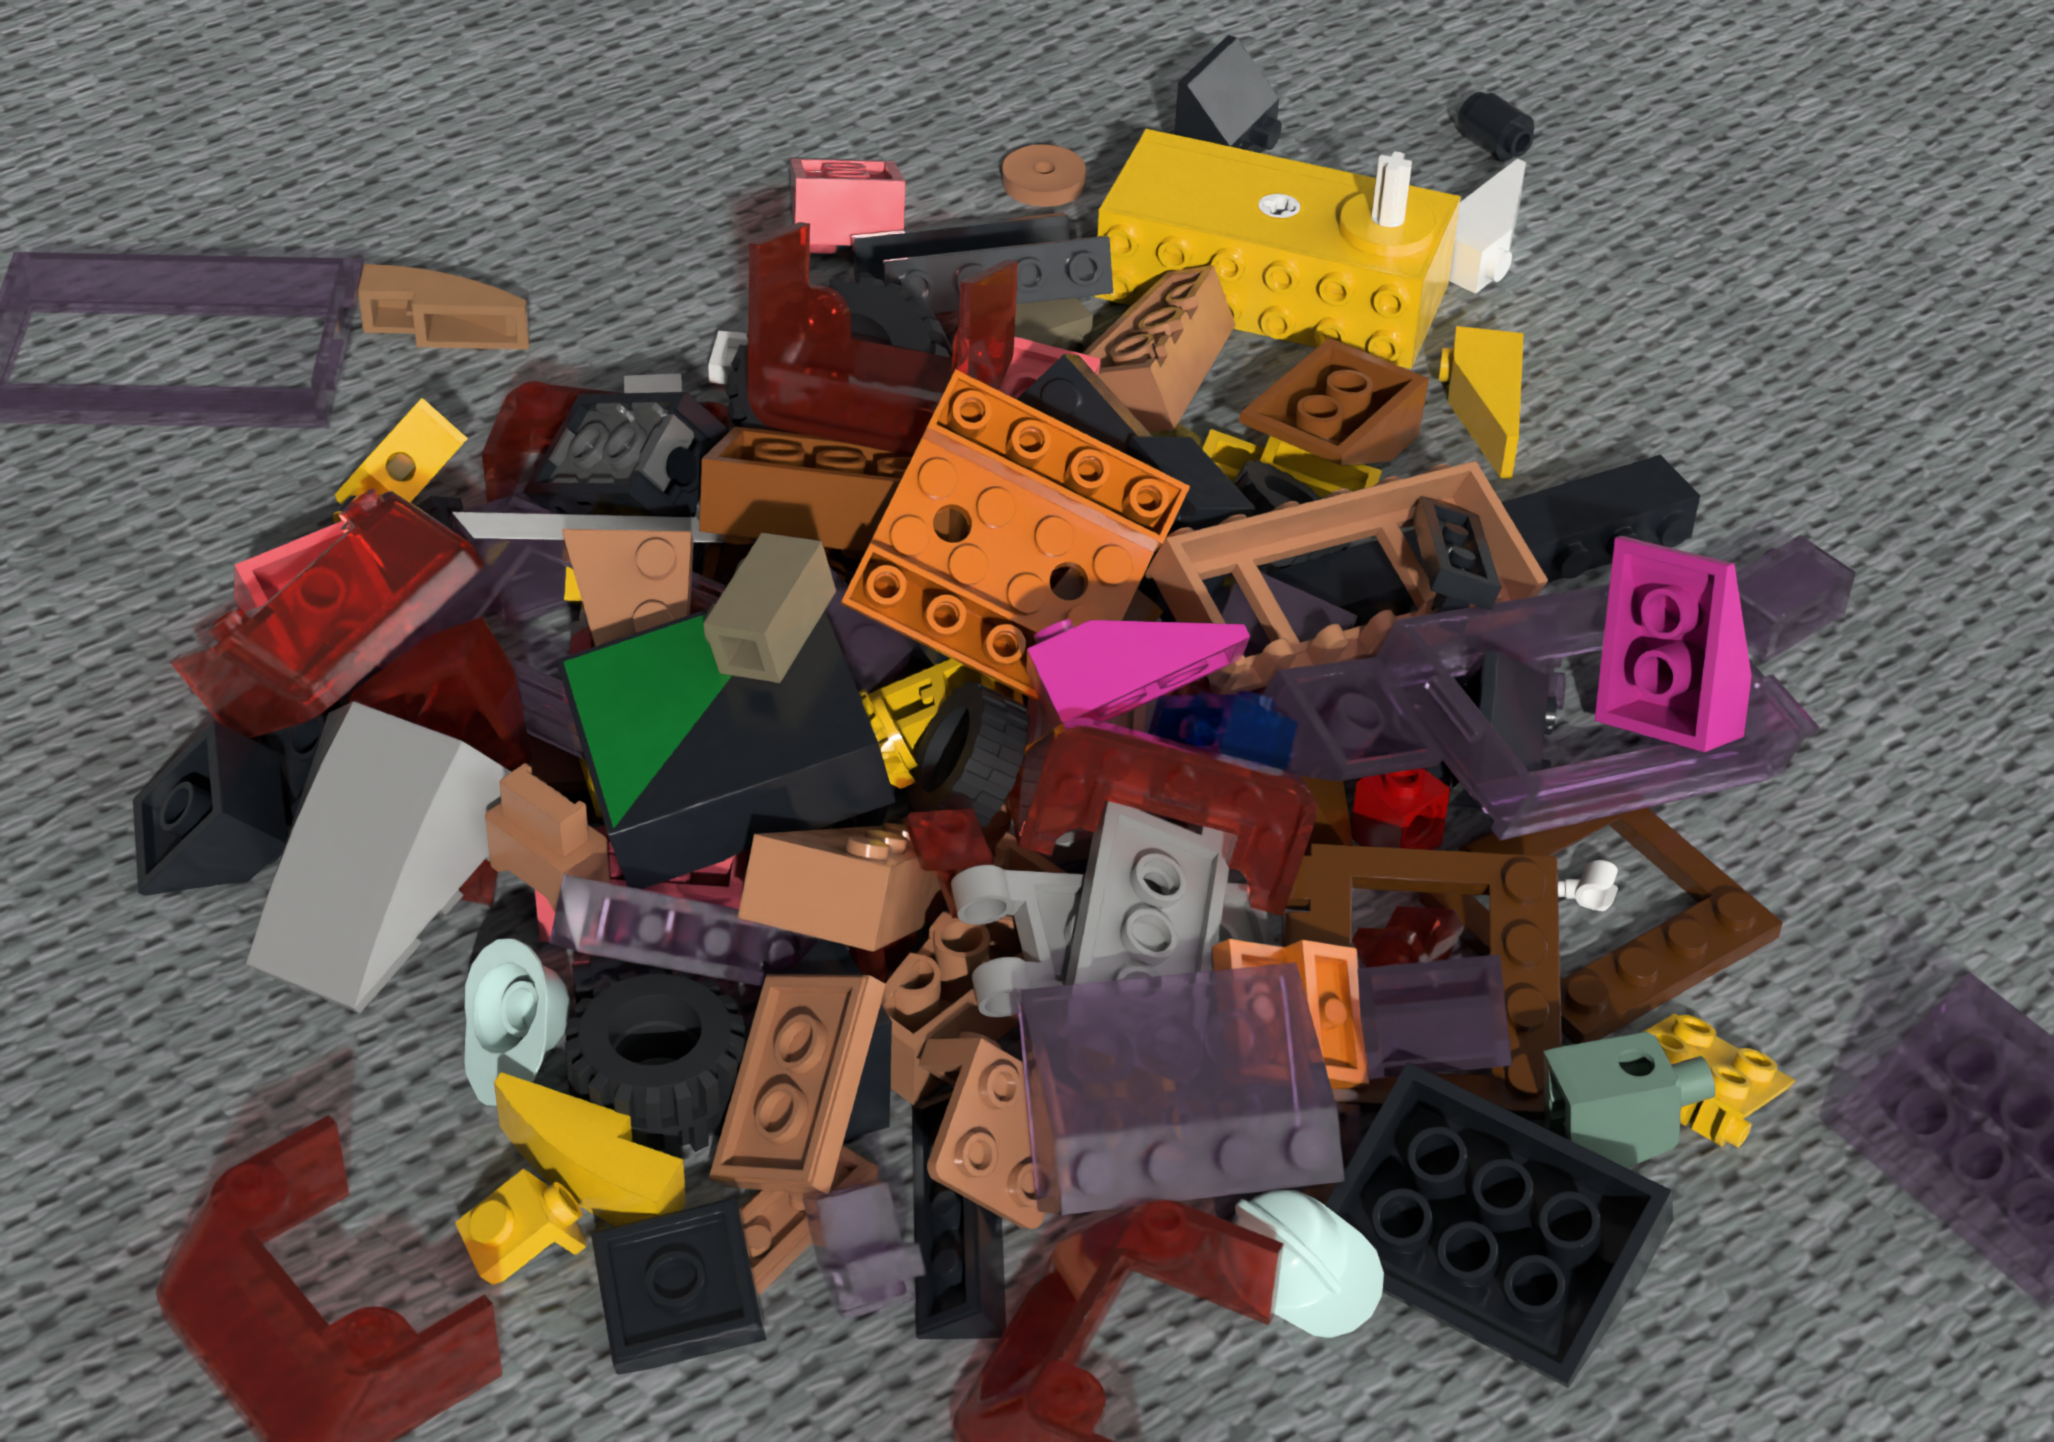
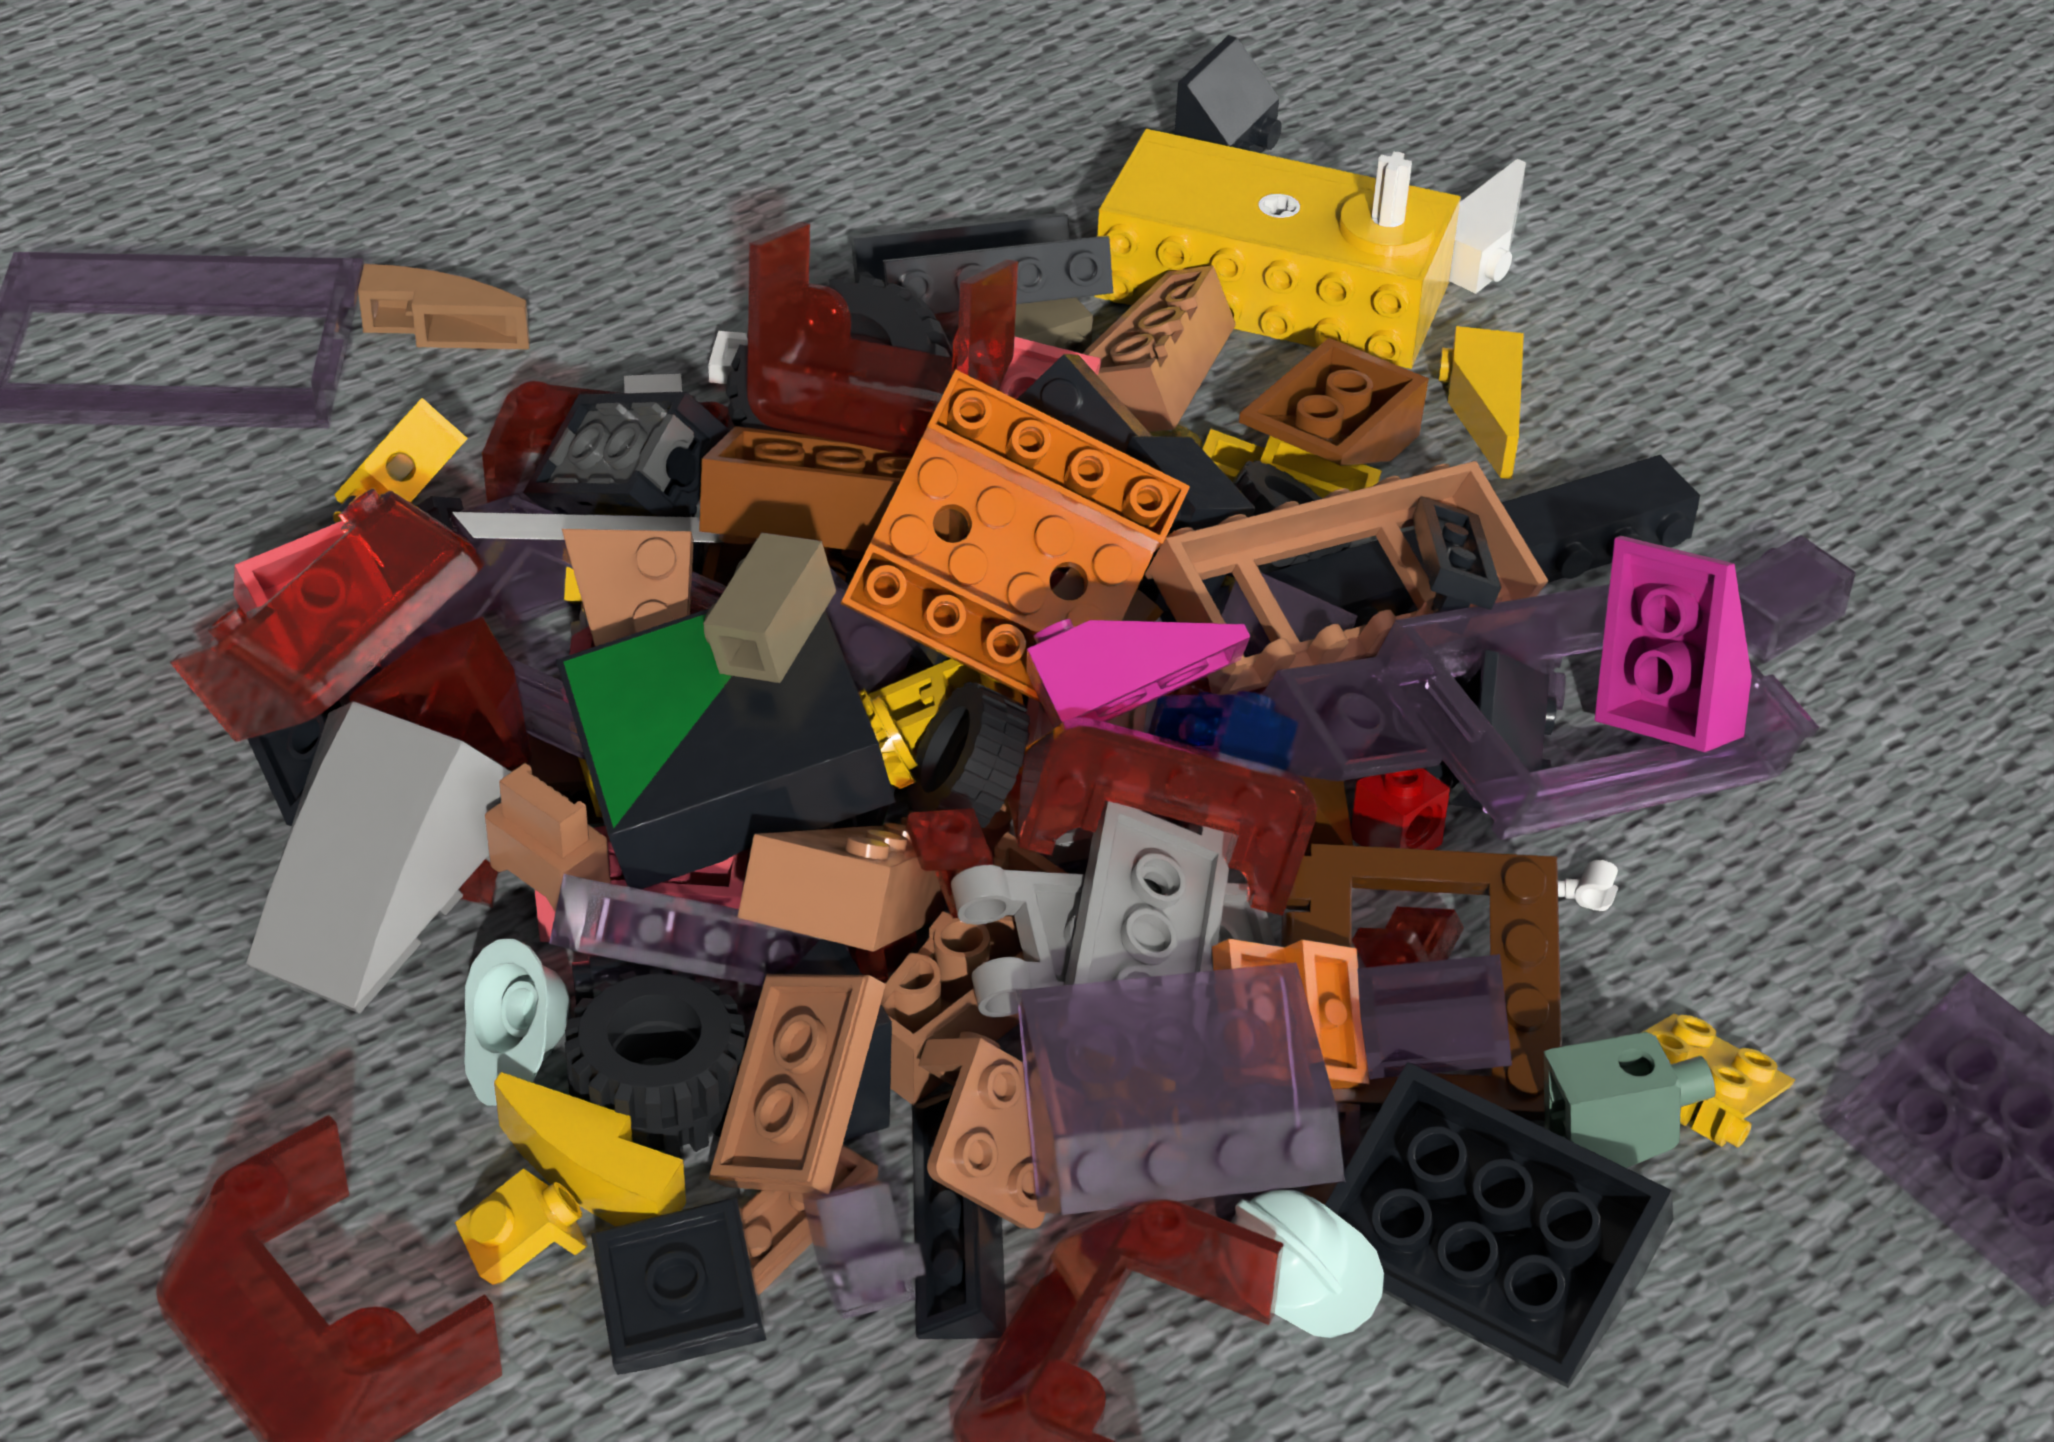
black slope [133,720,288,896] -> none
coral slope [790,158,905,254] -> none
nougat piece [1002,144,1086,207] -> none
reddish brown hinge [1420,777,1783,1044] -> none
black brick [1458,92,1534,161] -> none

